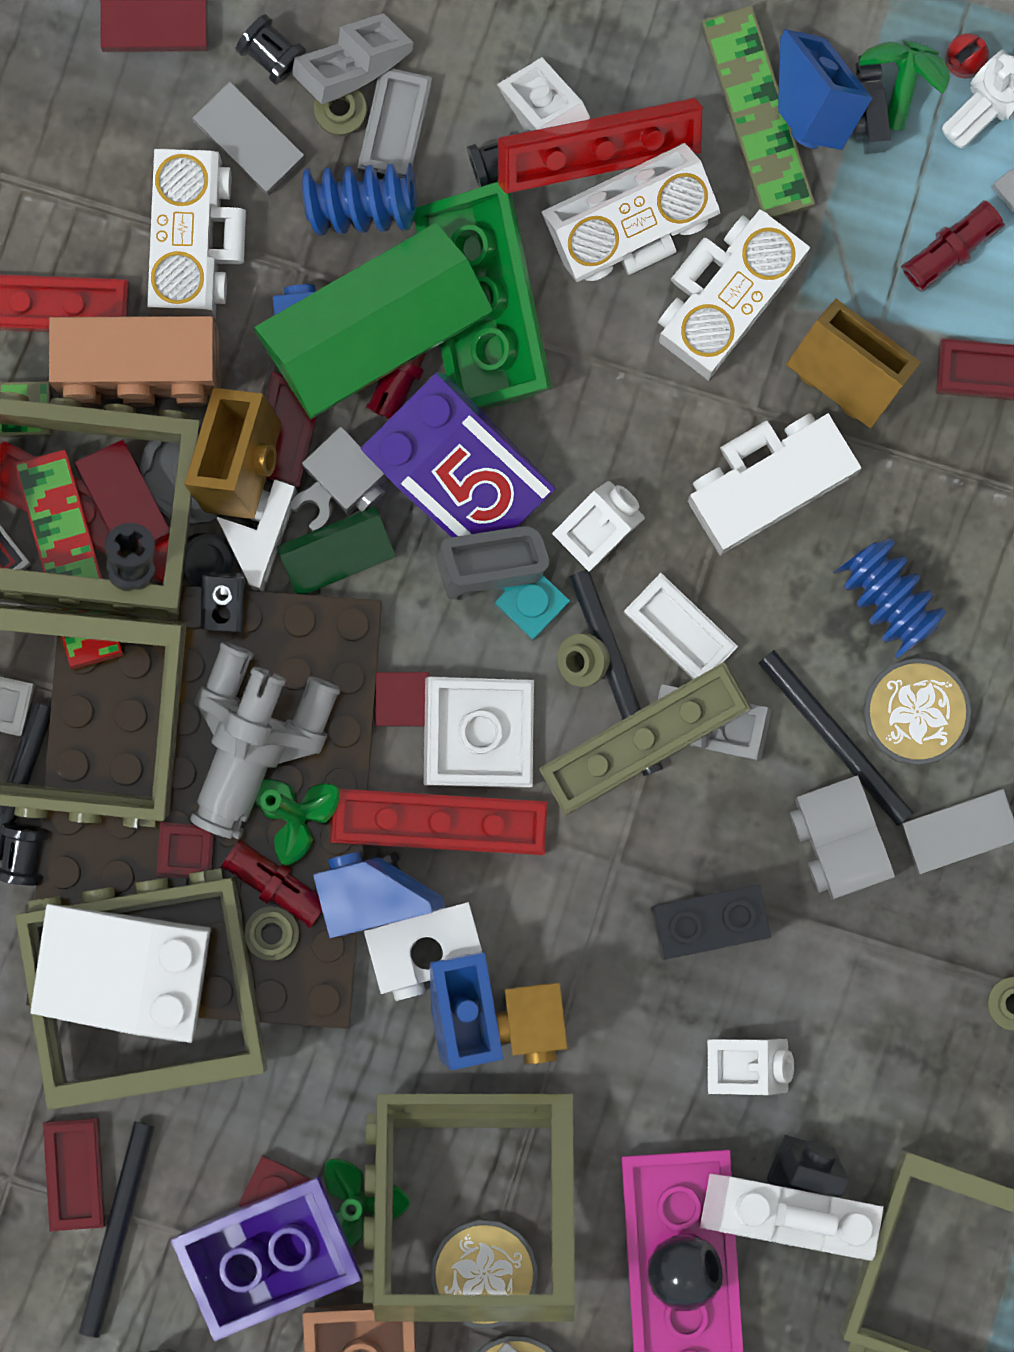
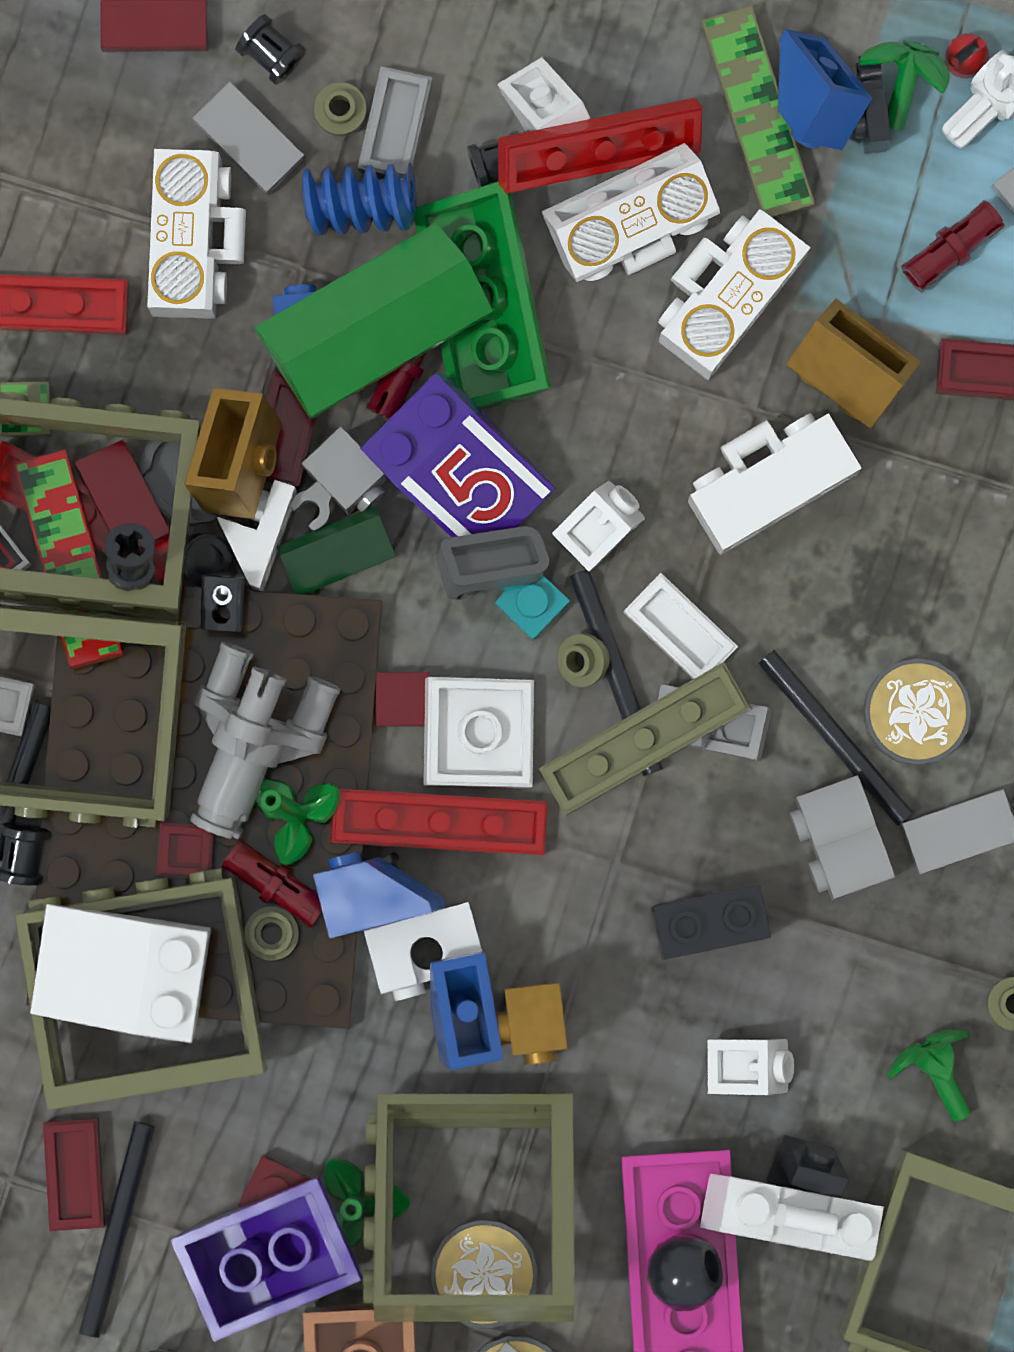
nougat brick [49,316,221,408] -> none
light grey slope [292,13,414,104] -> none
blue piece [833,538,946,659] -> none
none -> green plant [887,1029,971,1122]

